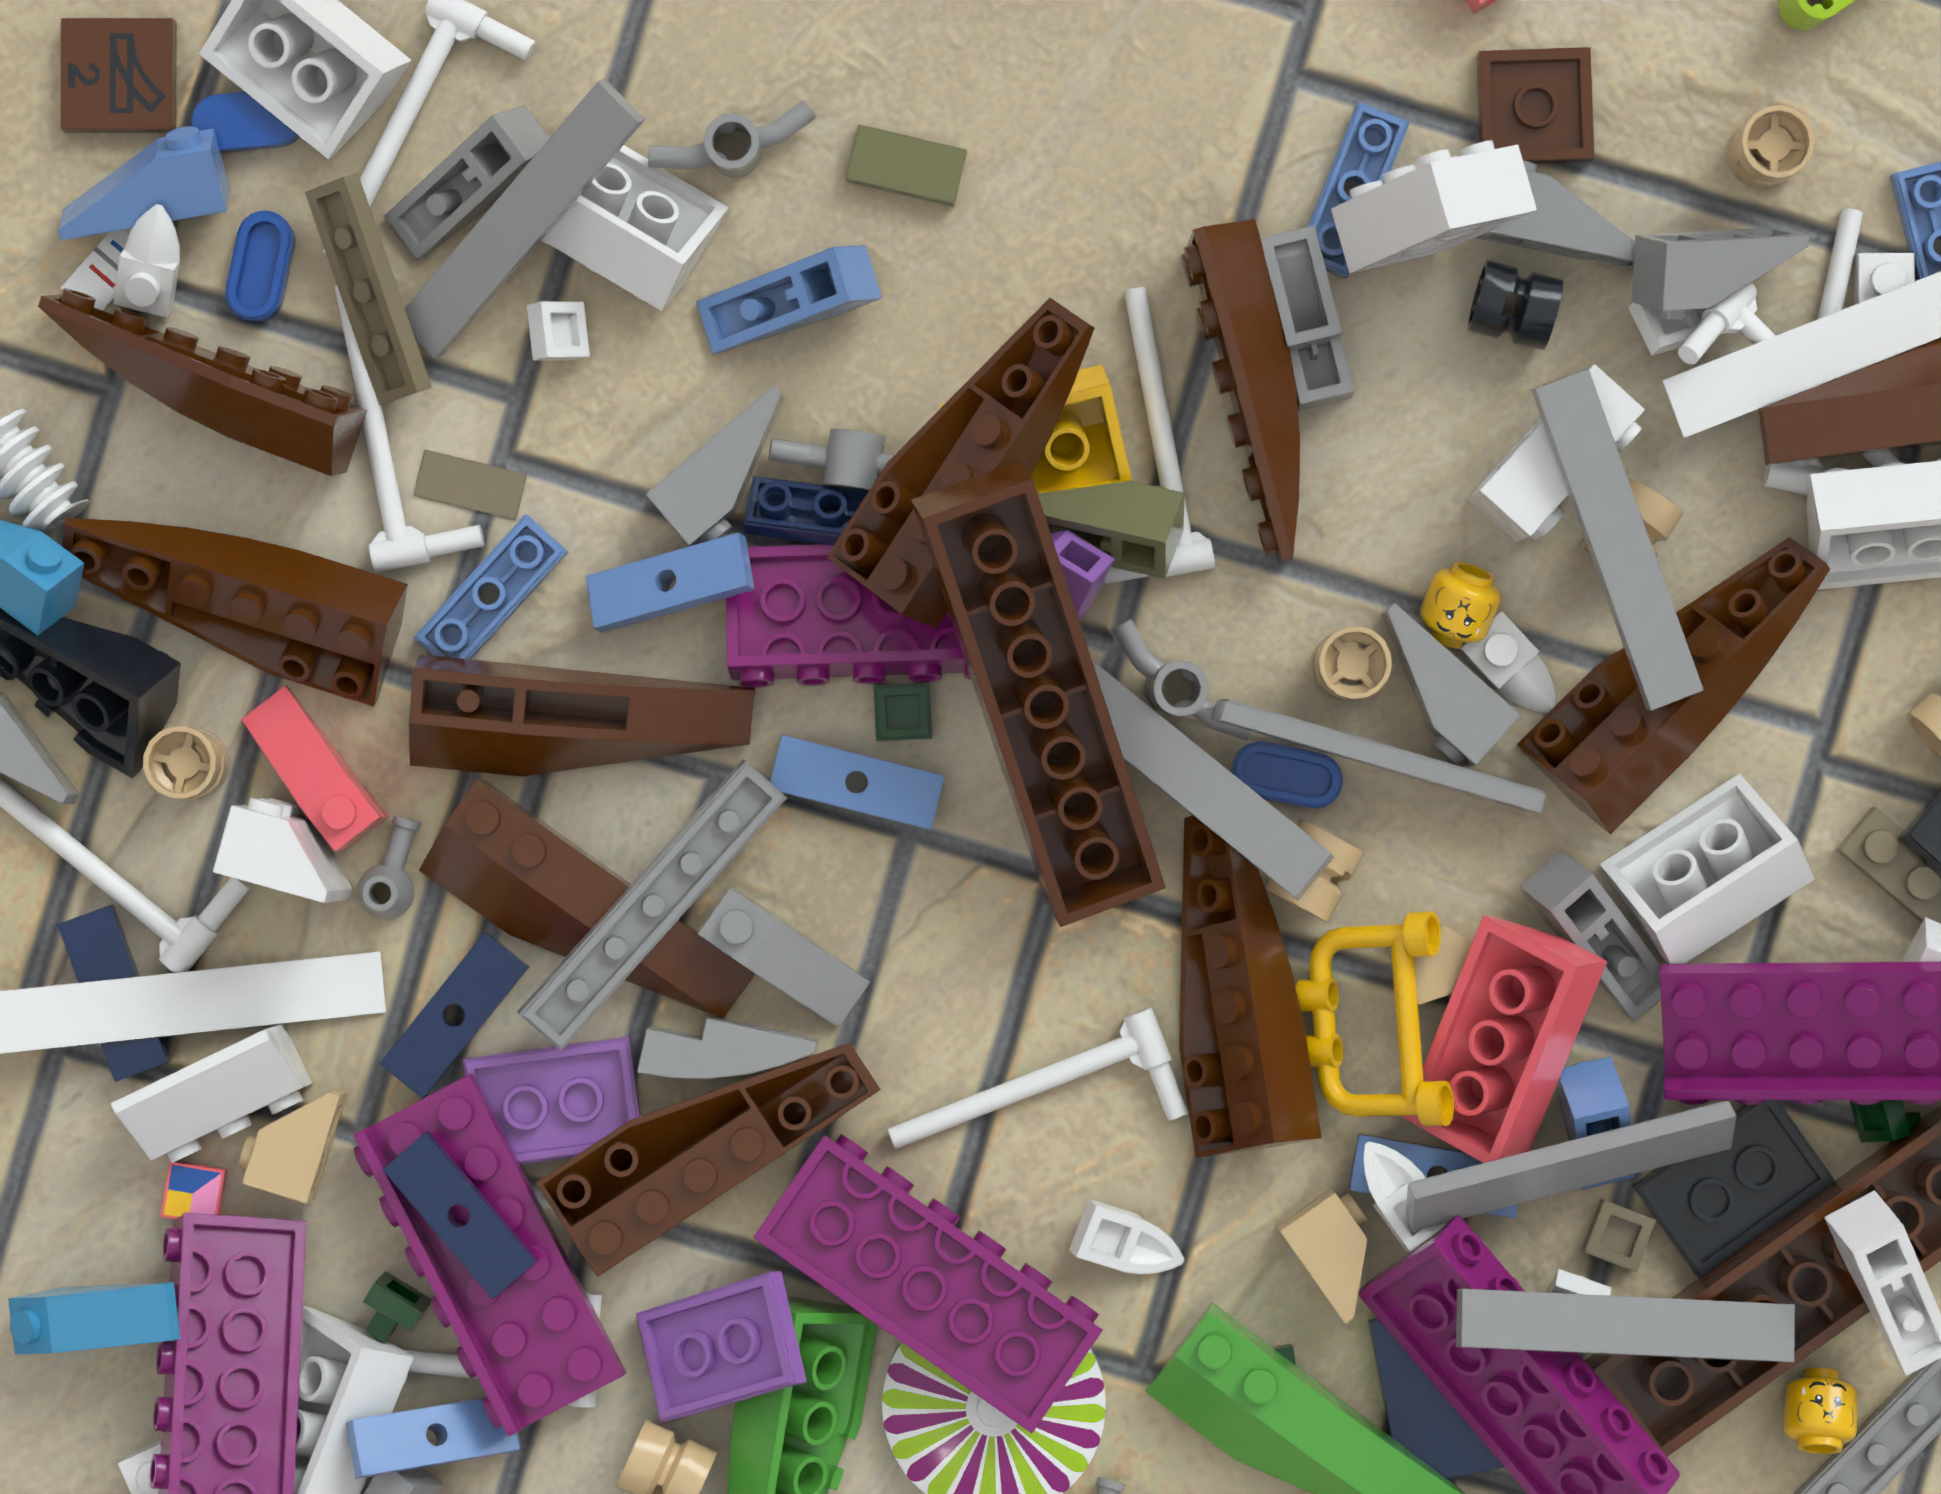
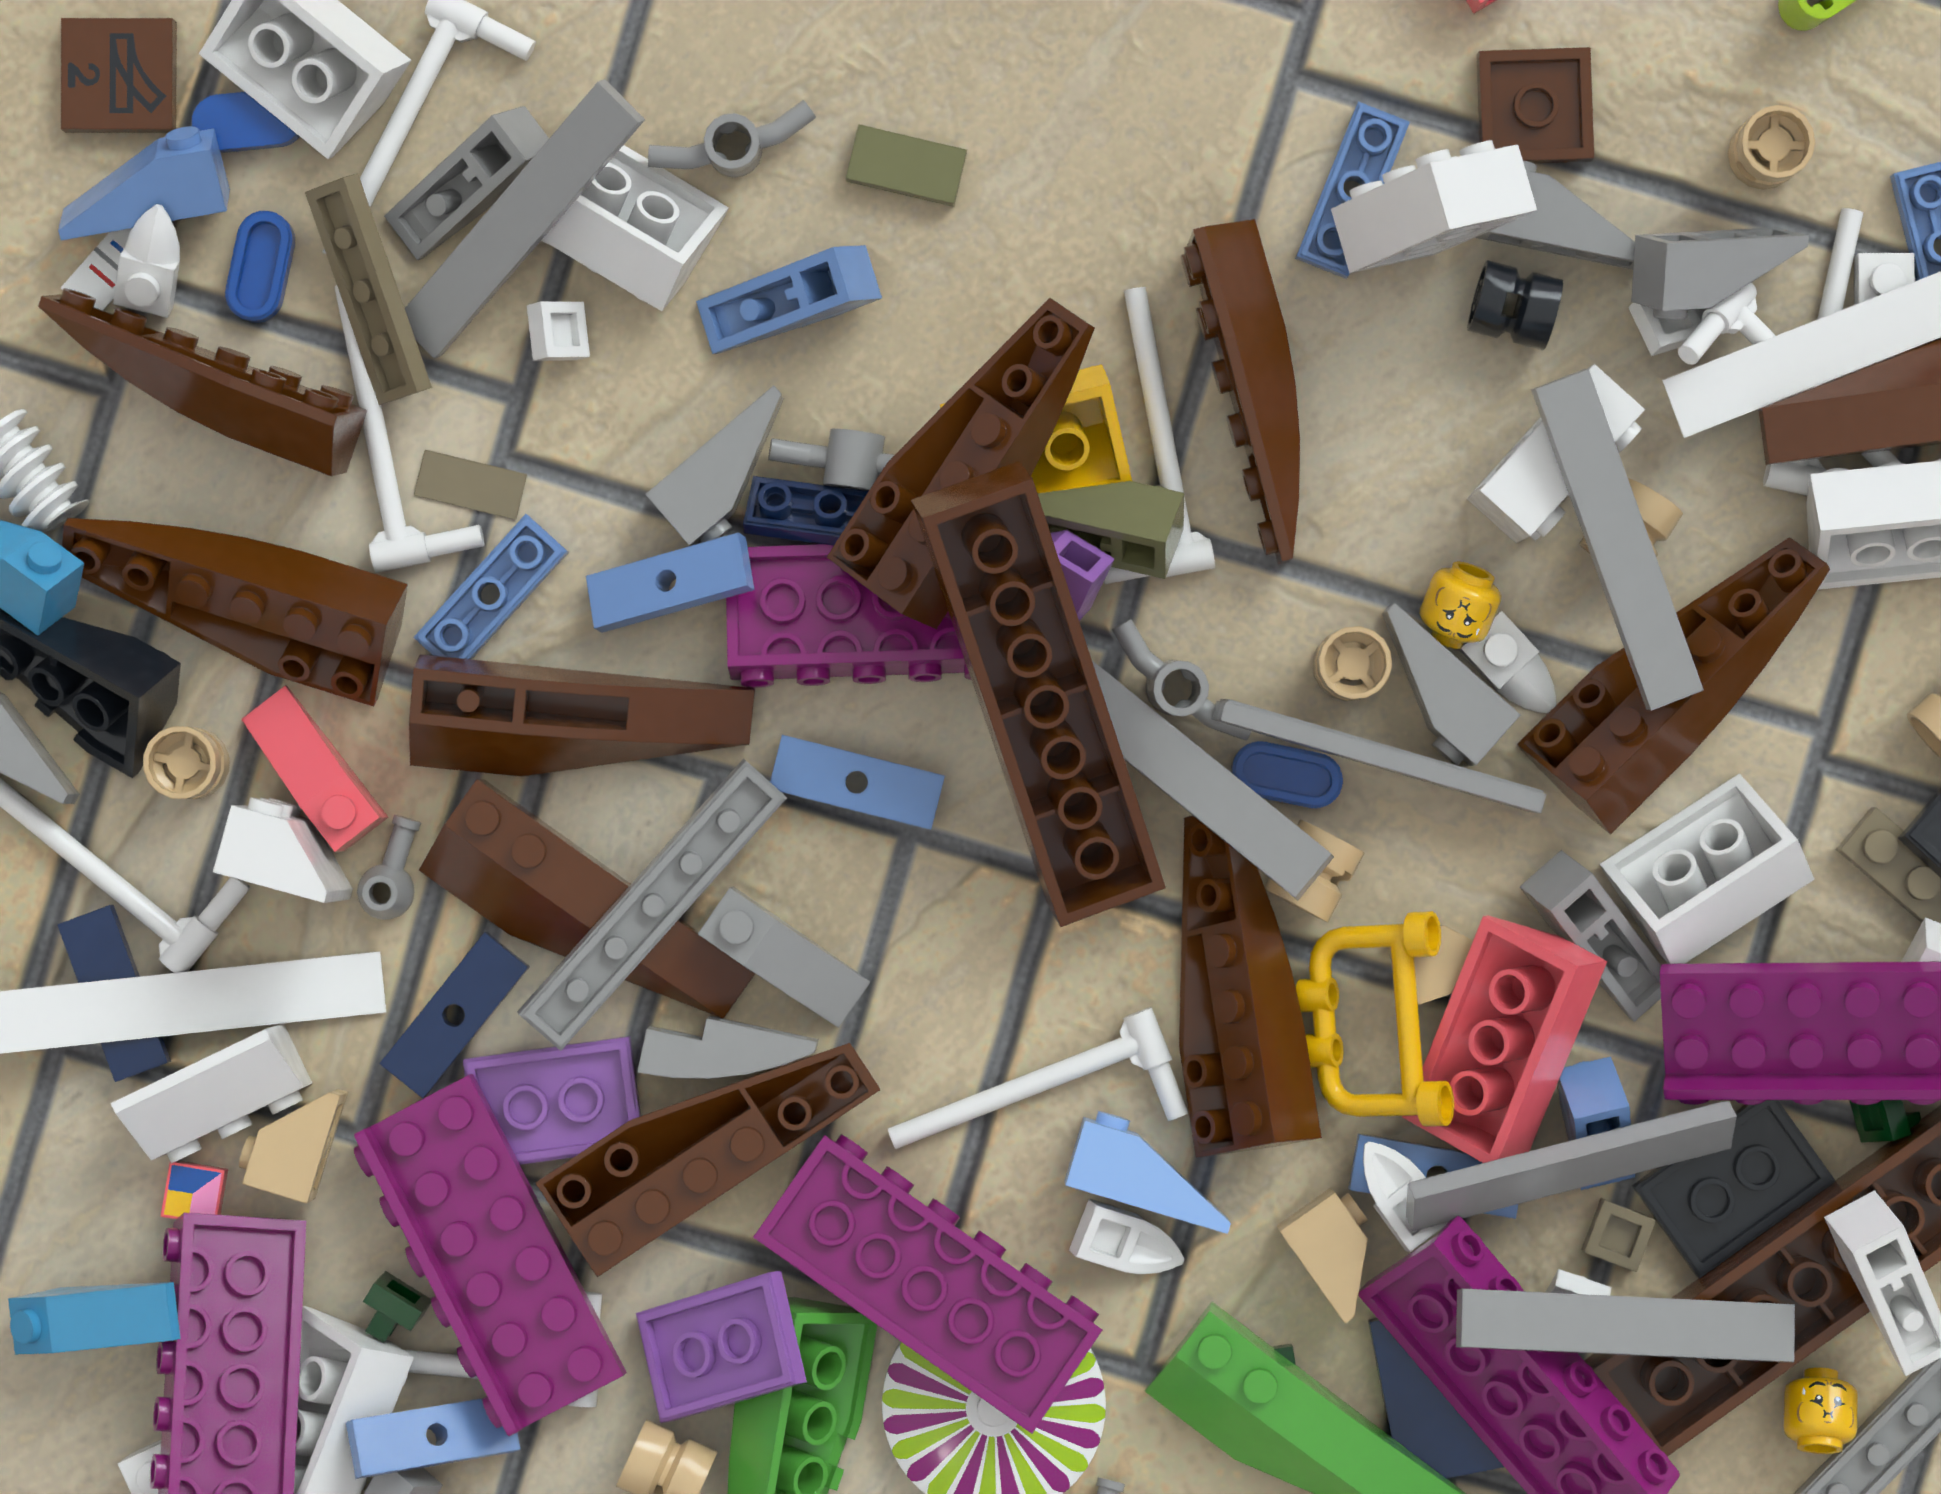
dark blue tile [382,1131,538,1299] -> none
dark green tile [874,683,932,741] -> none
light grey slope [1261,225,1354,411] -> none
none -> light blue slope [1064,1111,1231,1234]

